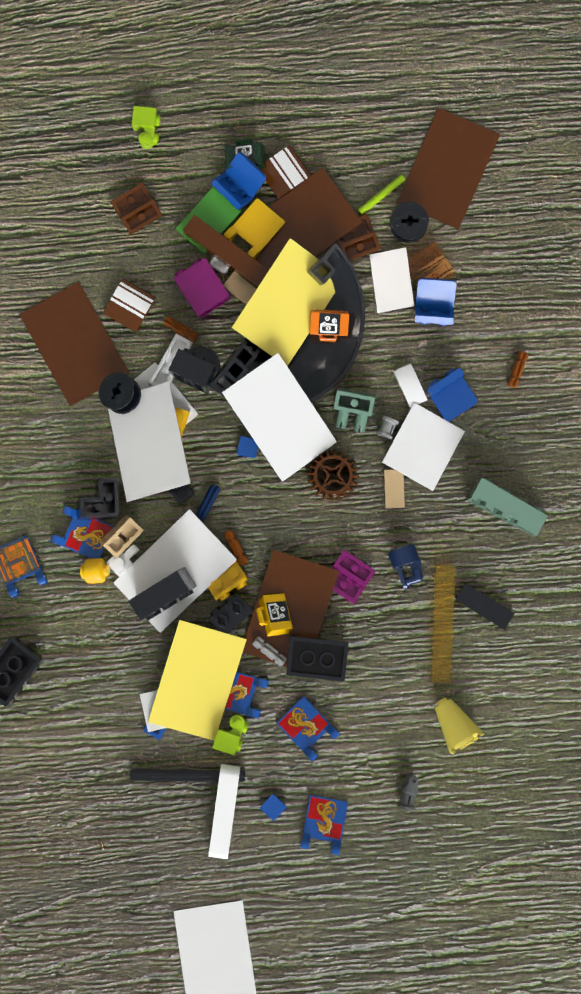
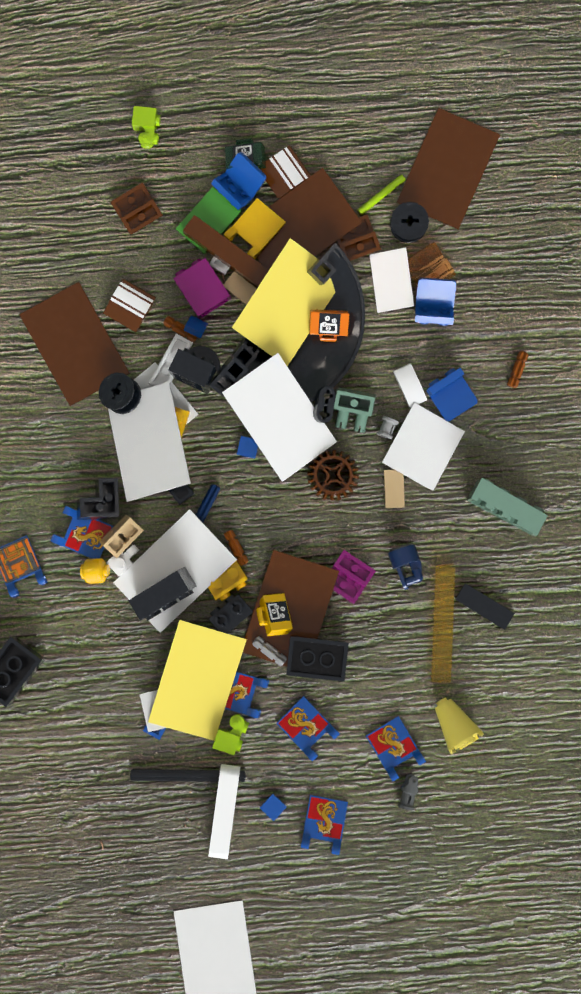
none -> blue tile [184,315,208,338]
none -> black beam [313,387,336,423]
none -> flag [366,716,426,781]

